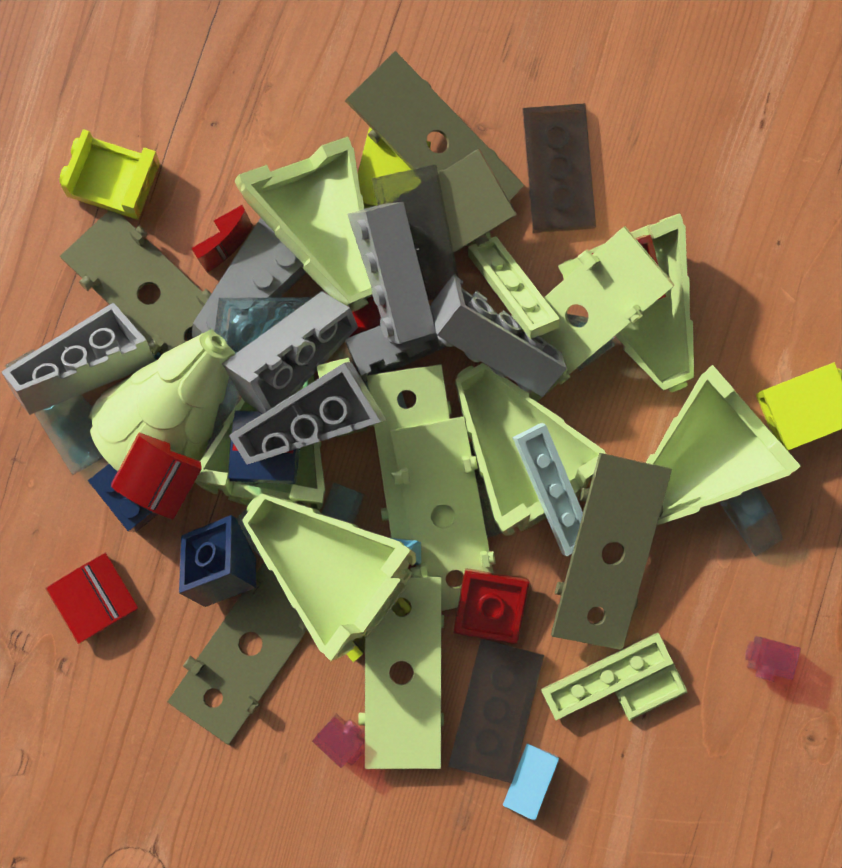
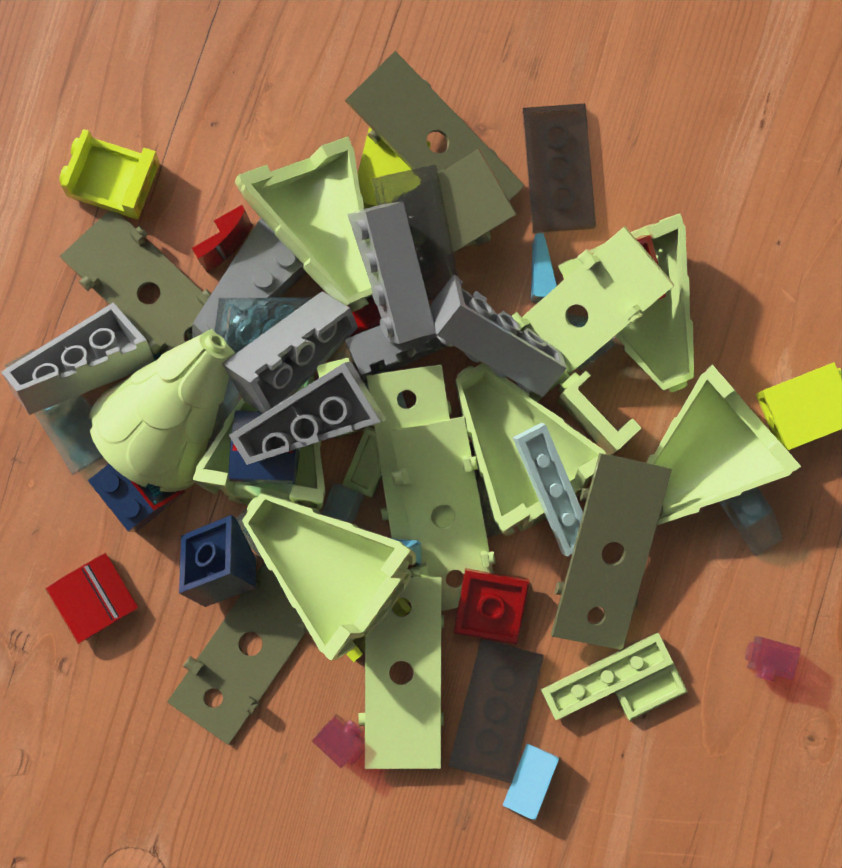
red slope [111,432,202,520] -> none
yellowish green plate [468,236,560,339] -> none
none -> yellowish green tile [342,426,382,498]
none -> medium azure slope [531,233,557,302]
none -> yellowish green panel [556,371,641,455]

